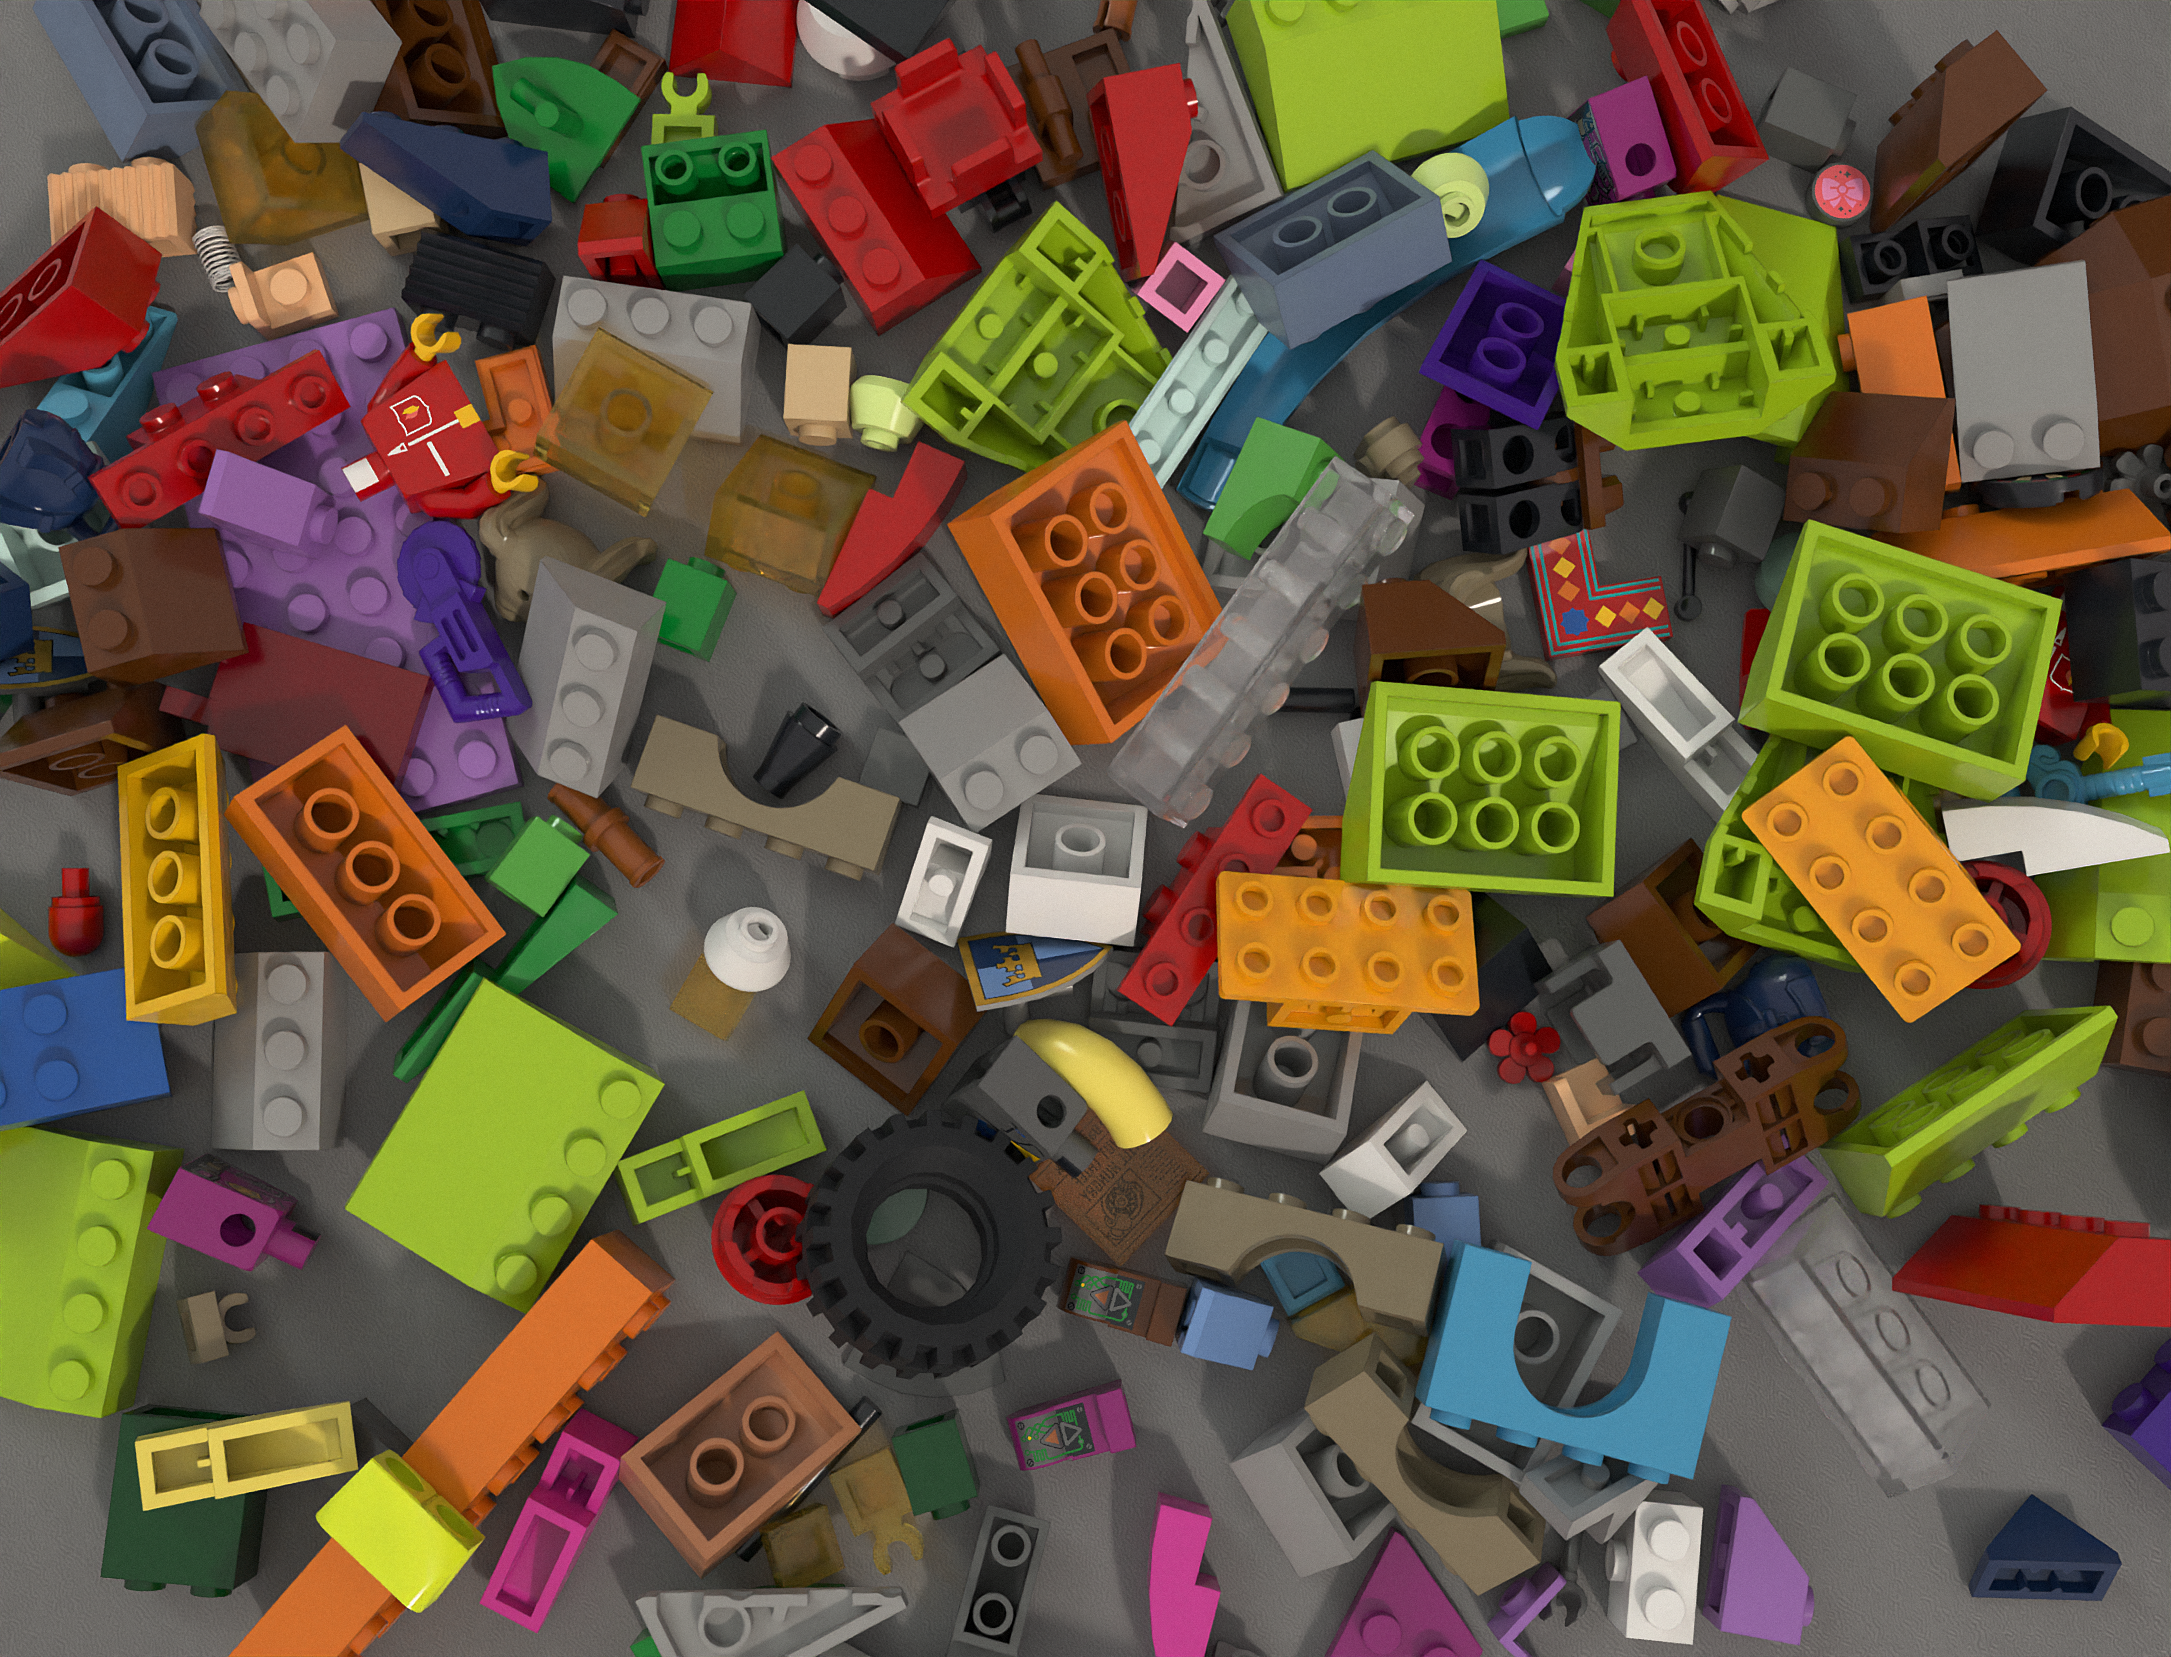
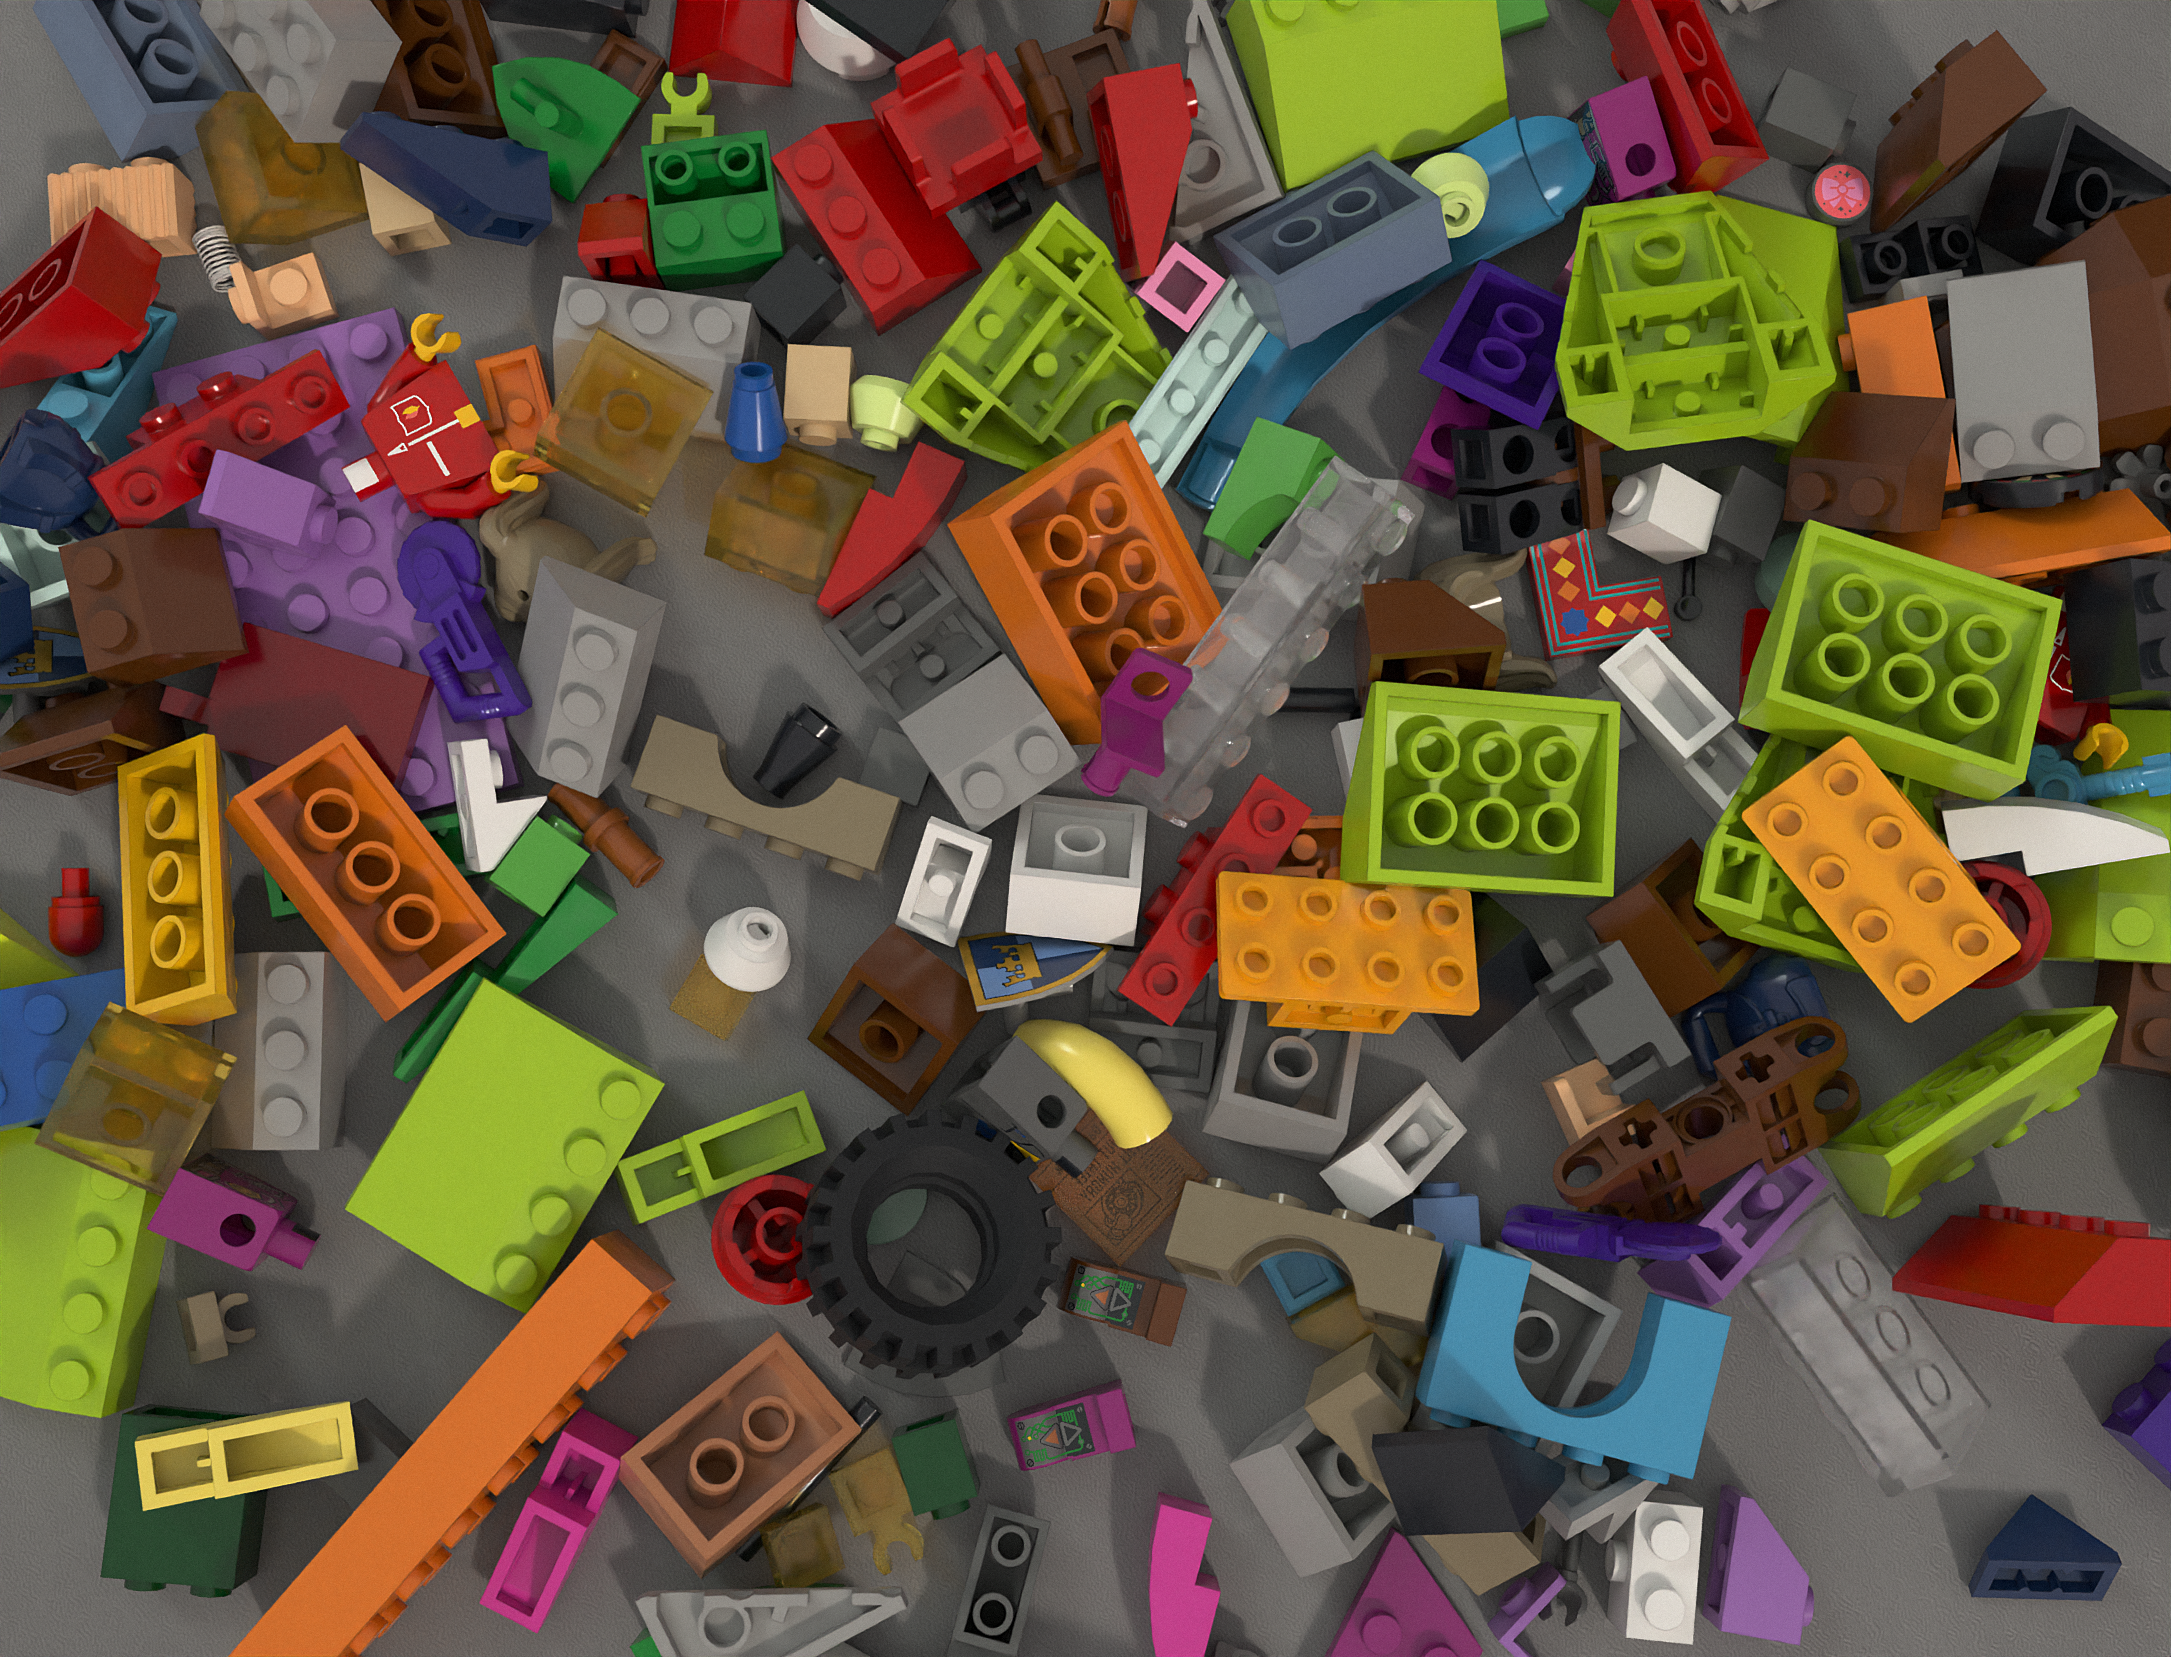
neon yellow piece [315,1449,486,1613] -> none
black brick [401,228,556,351] -> none
green brick [653,557,737,662] -> none
medium blue slope [1175,1277,1279,1370] -> none
dark tan plate [1353,416,1425,490] -> none
red plant [1487,1012,1561,1084] -> none
none -> clear yellow slope [34,1001,238,1197]
none -> white slope [447,739,547,872]
none -> blue cone [724,362,788,463]
none -> magenta bracket [1081,647,1193,797]
none -> black slope [1371,1426,1566,1536]
none -> dark purple piece [1501,1204,1722,1262]
none -> white brick [1607,463,1722,565]

